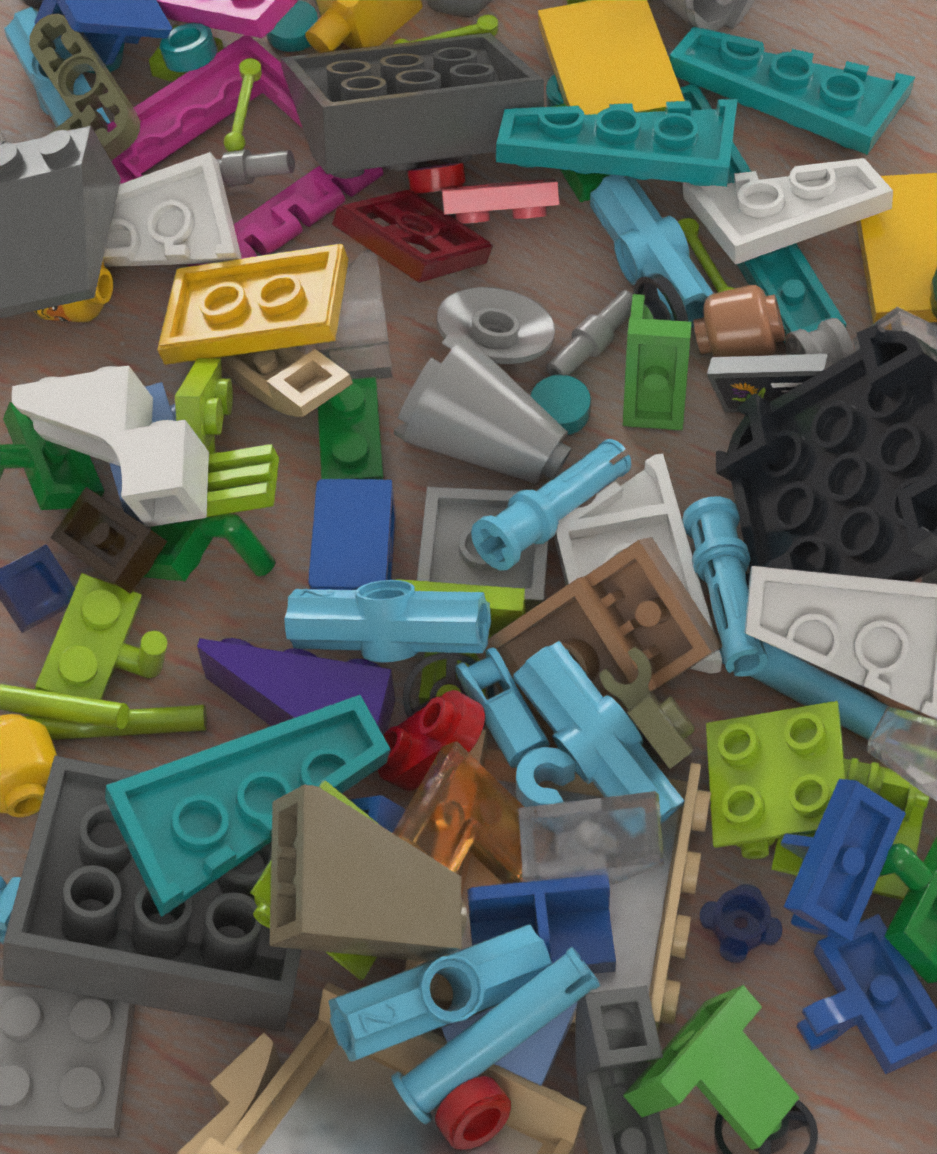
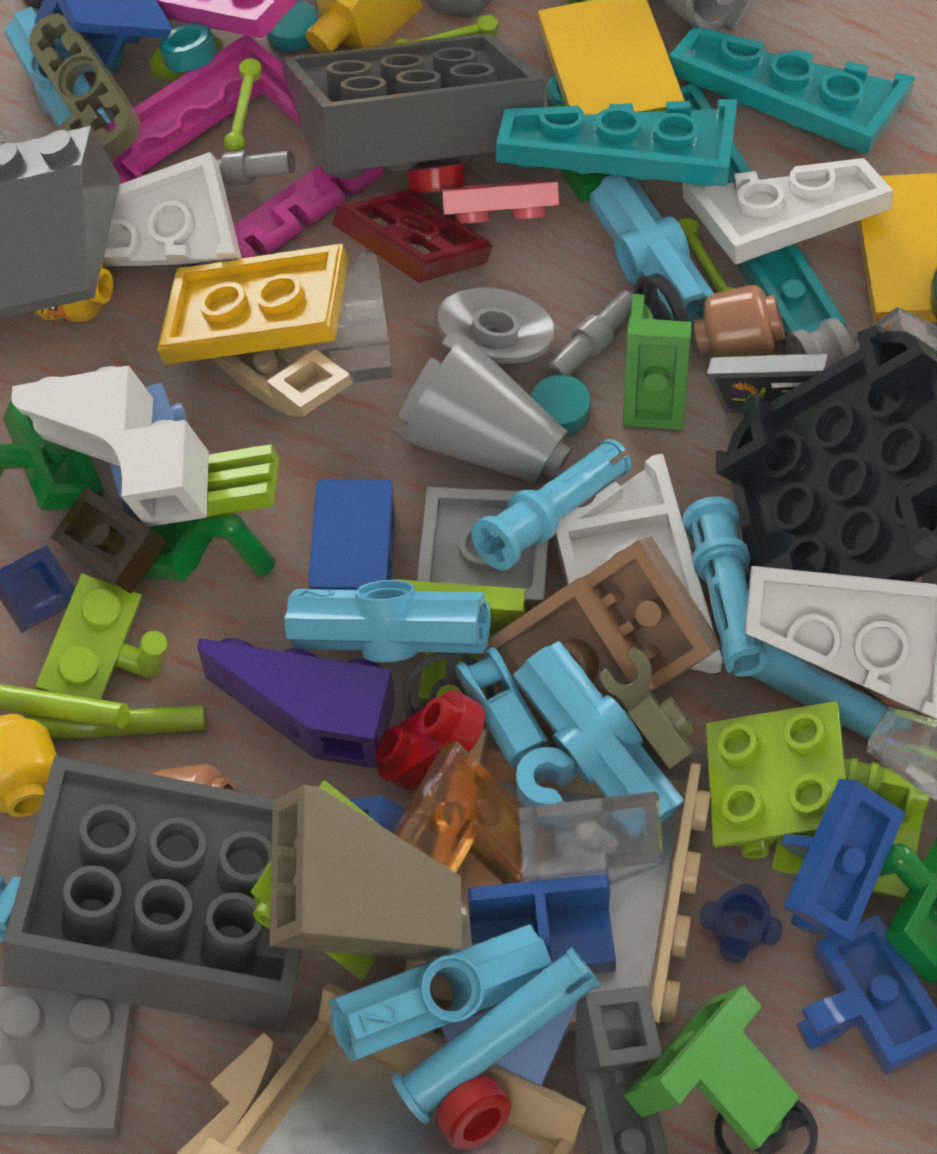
teal wing [105,695,390,917] -> none
lime plate [175,358,233,454] -> none
green plate [318,377,384,480] -> none

